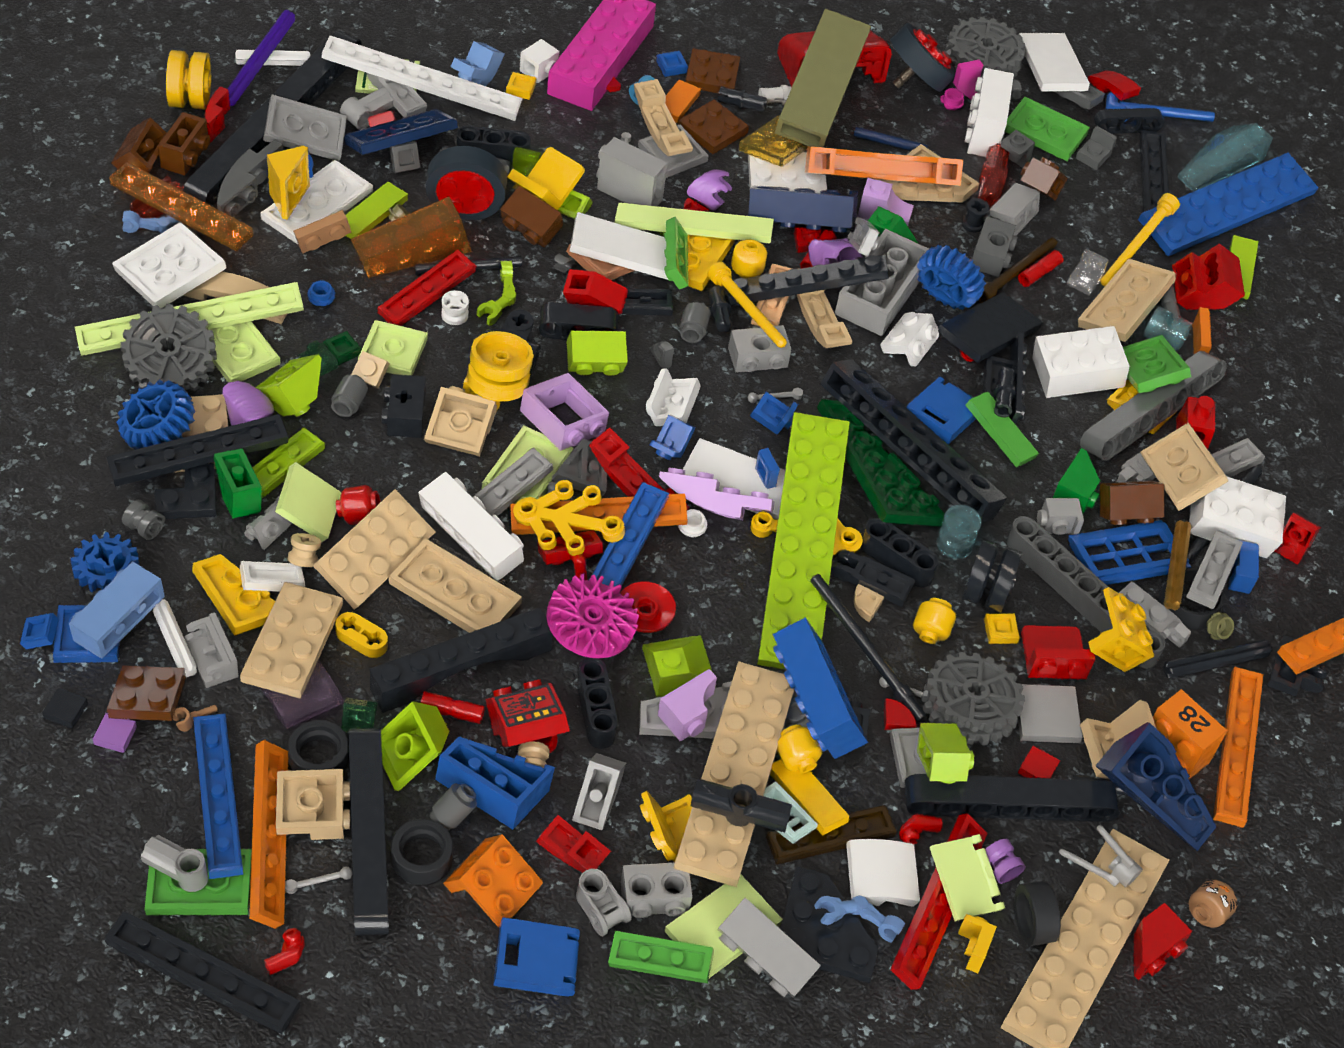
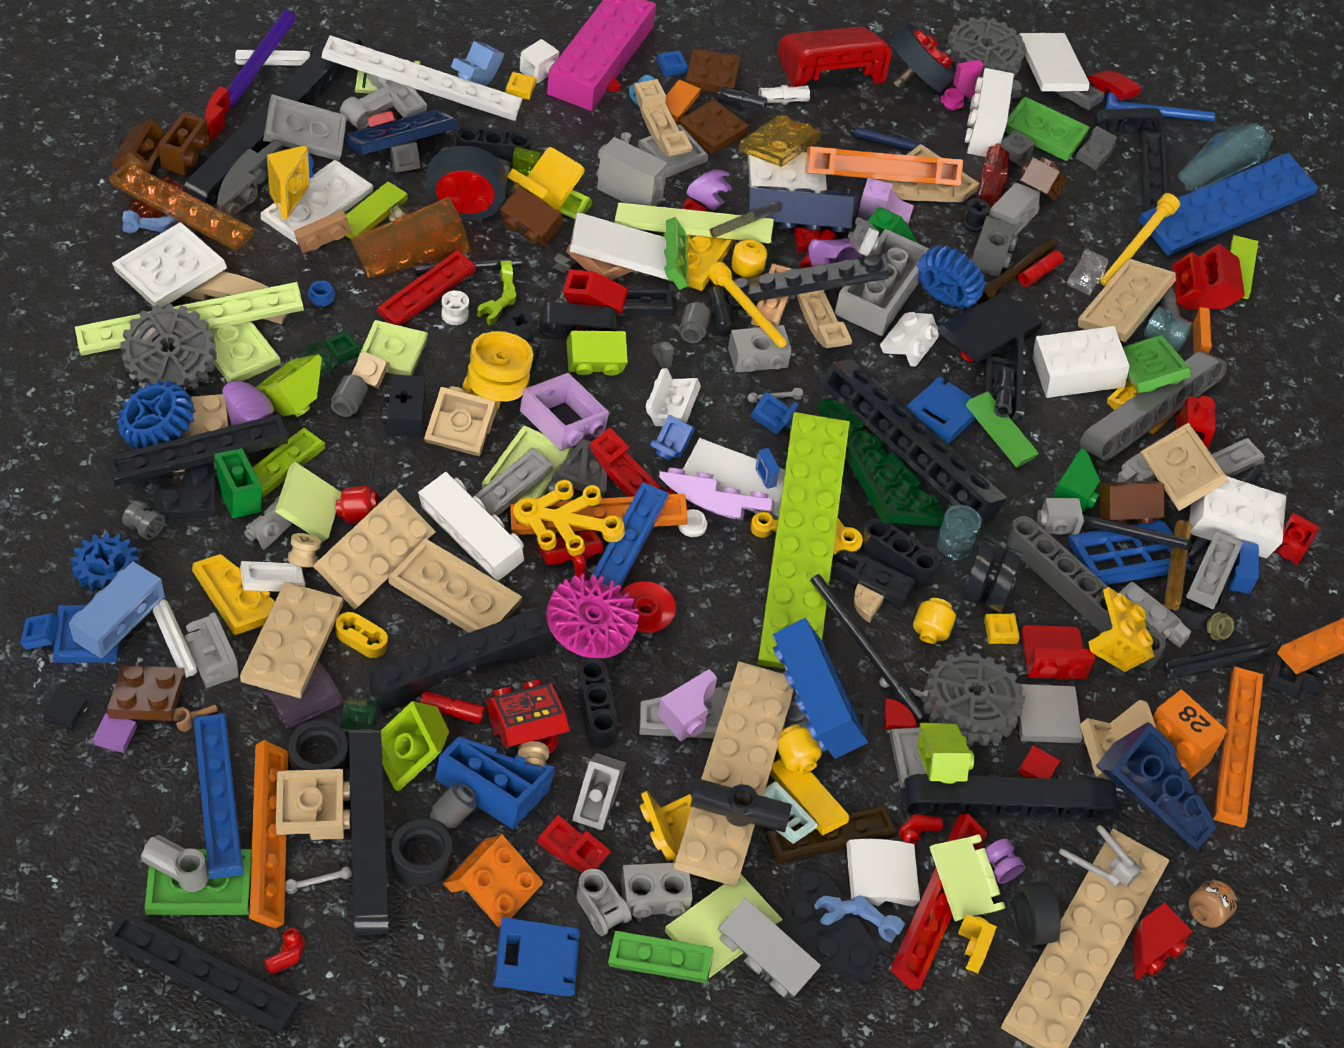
yellow wheel [166,50,211,110] -> none
lime slope [642,635,716,697] -> none
olive brick [775,9,871,148] -> none
none -> clear smoke bar [710,201,782,238]
none -> black bar [1082,514,1191,550]

